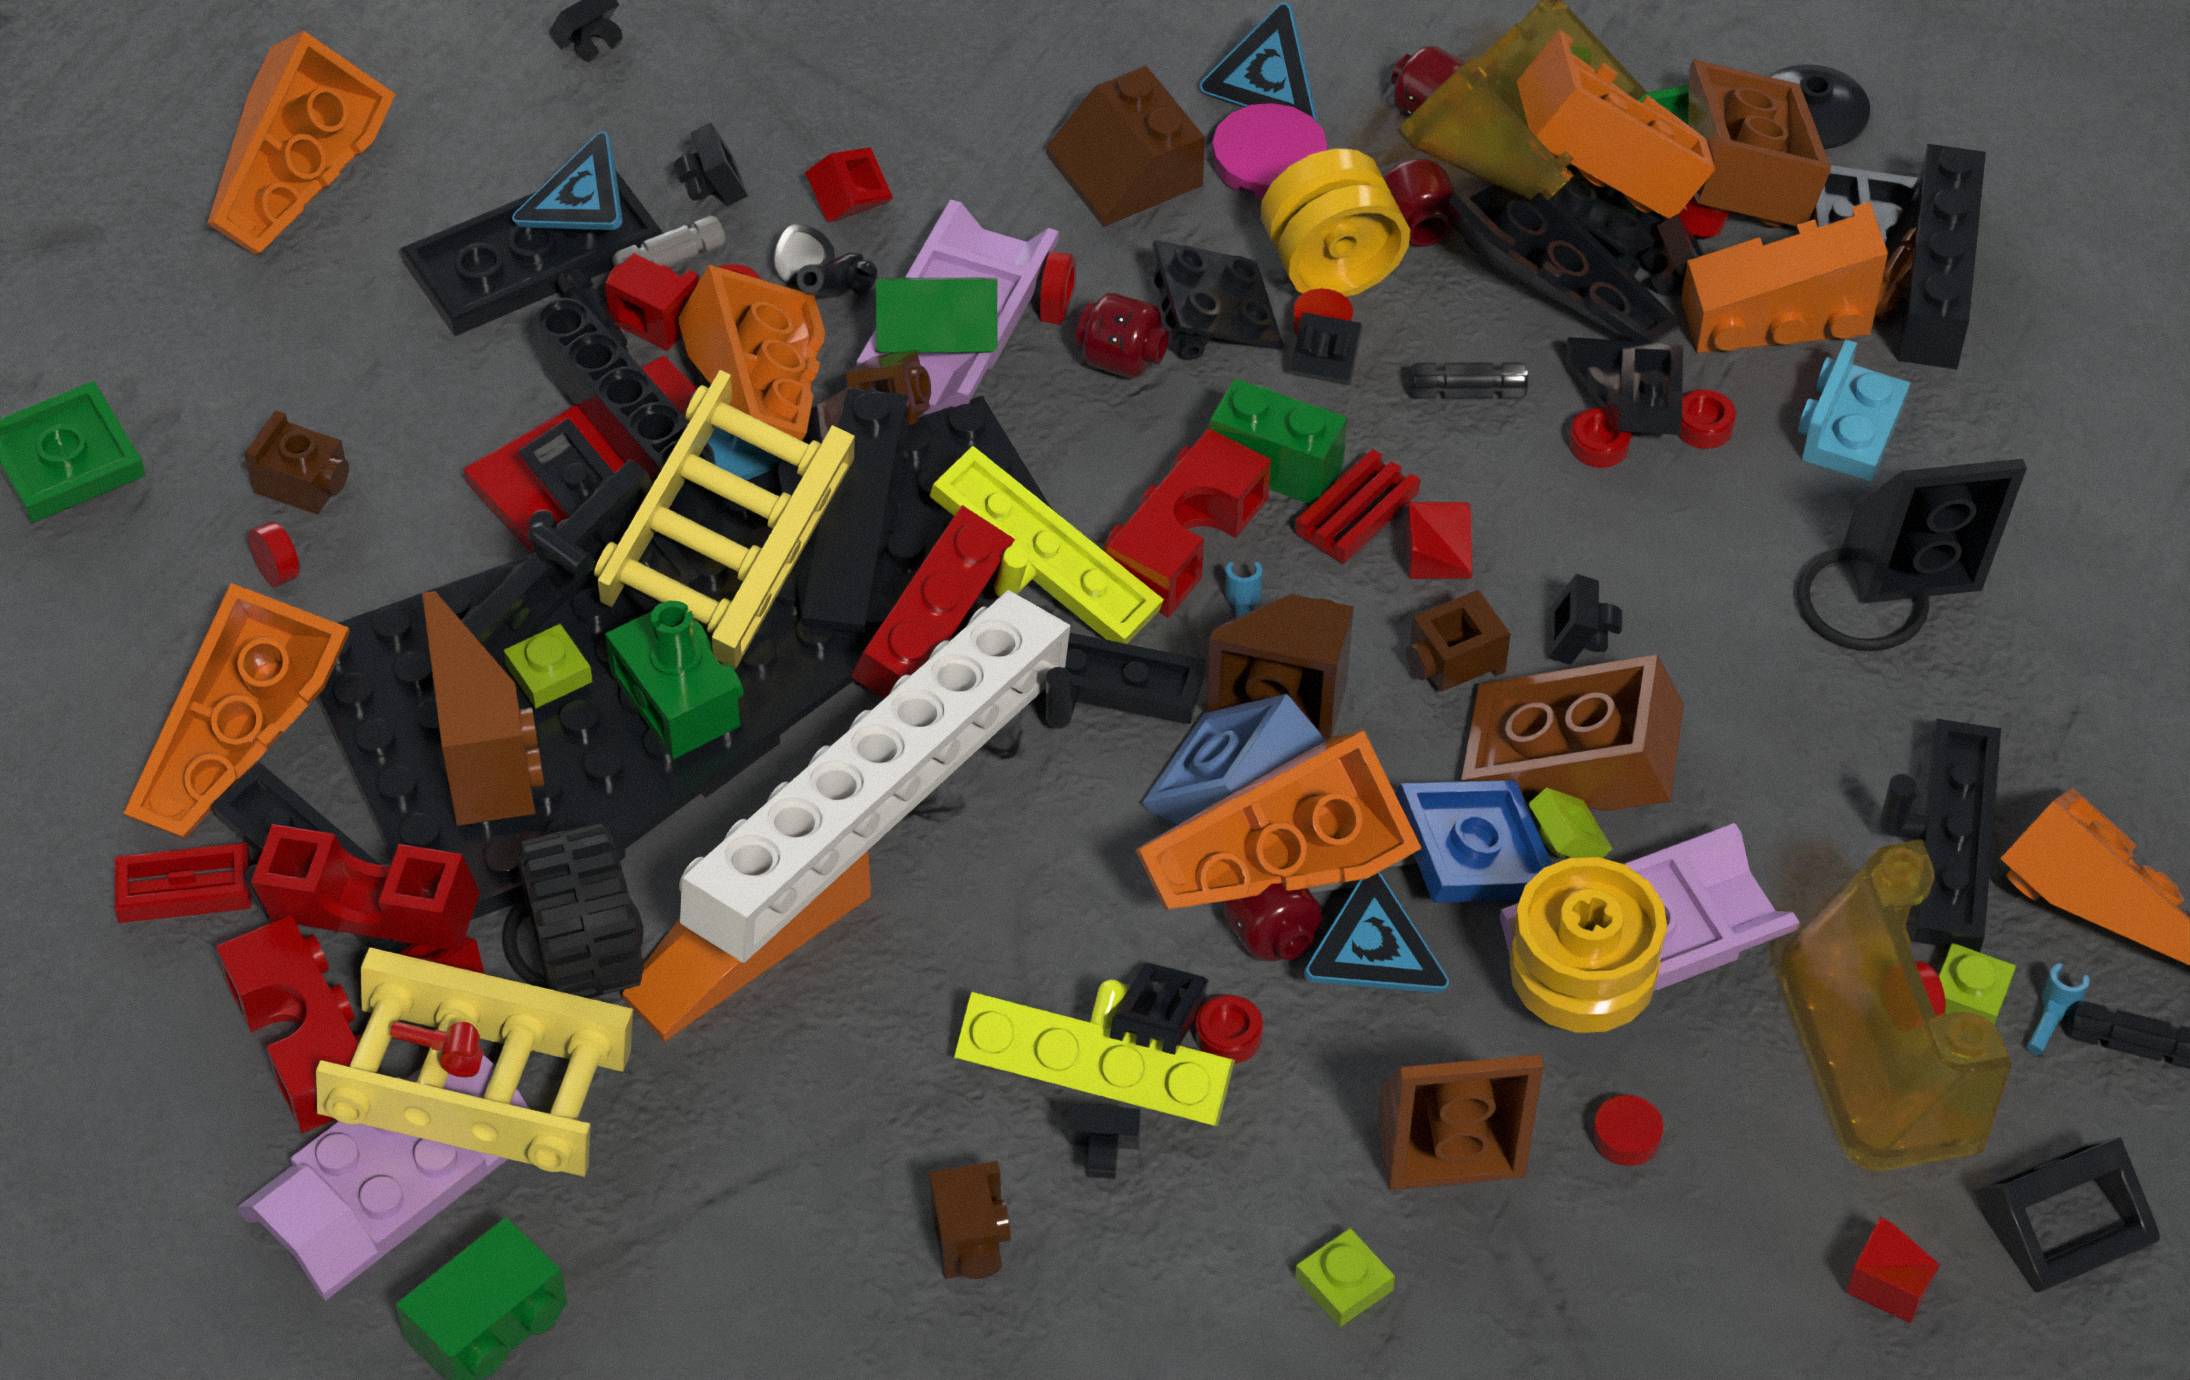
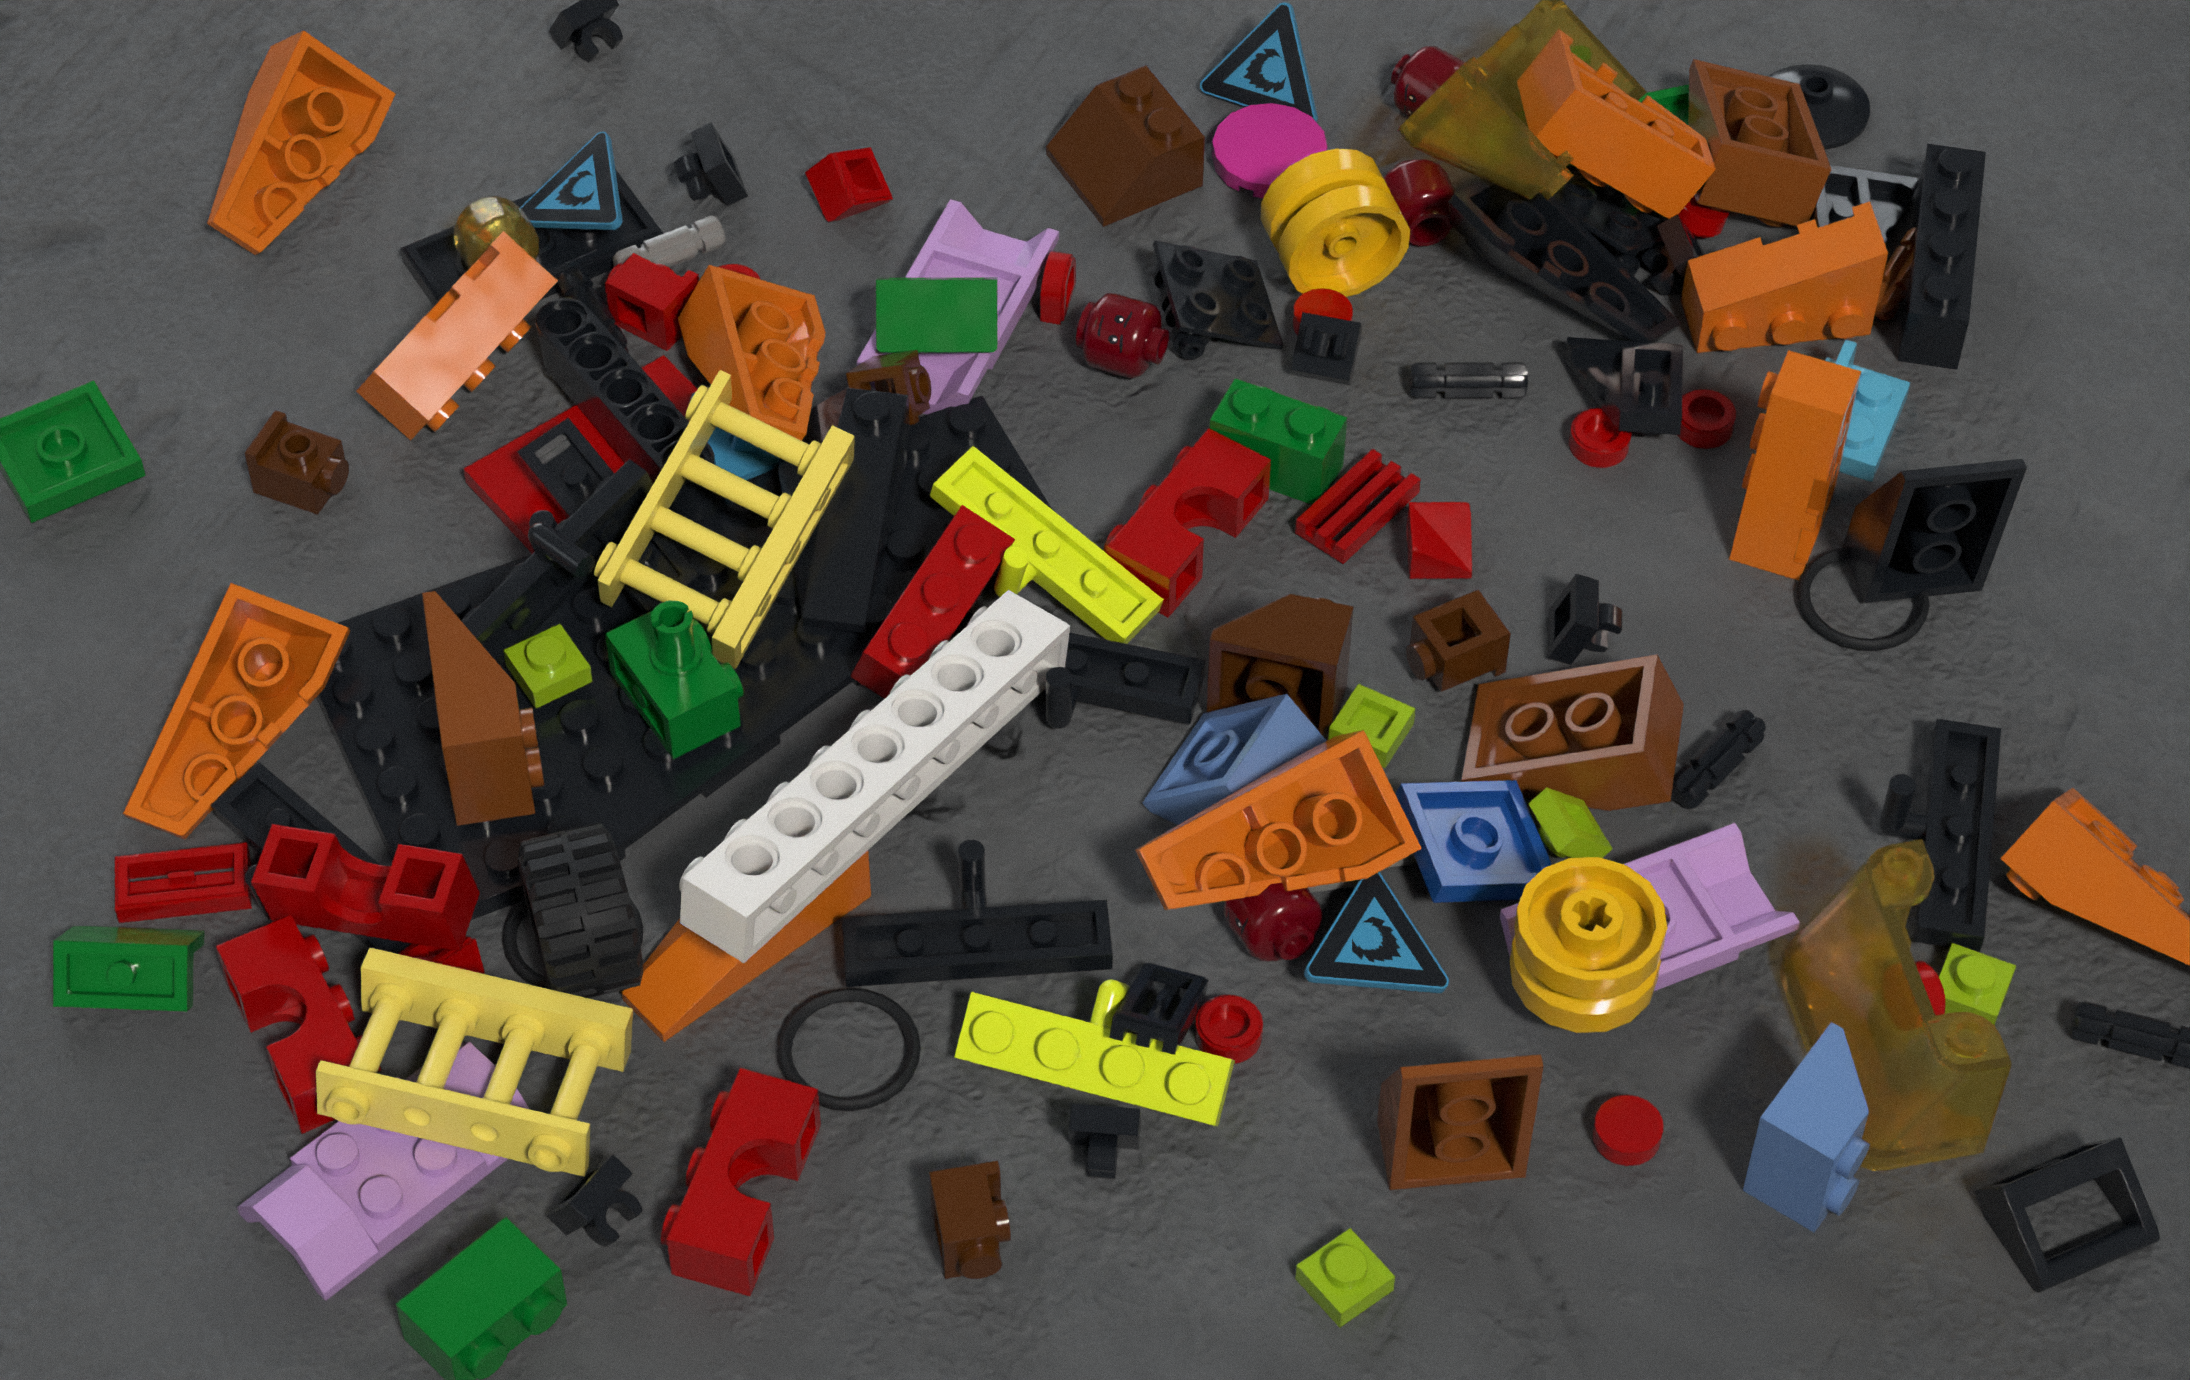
red tile [248,521,300,587] -> none
red hand [390,1021,484,1078] -> none
piece [772,223,835,282] -> none
black arm [797,253,877,298] -> none
dark azure hand [1224,562,1263,619] -> none
red slope [1847,1217,1940,1323] -> none
dark azure hand [2027,963,2090,1055] -> none
none -> green panel [53,926,205,1012]
none -> orange wedge [356,231,558,441]
none -> clear yellow head [454,196,539,268]
none -> black tile [547,1154,643,1247]
none -> red arch [661,1068,821,1297]
none -> black tyre [778,988,921,1111]
none -> black plate [842,840,1113,987]
none -> lime plate [1328,684,1416,768]
none -> black axle [1671,710,1766,810]
none -> orange wedge [1729,350,1861,581]
none -> medium blue slope [1743,1022,1870,1233]

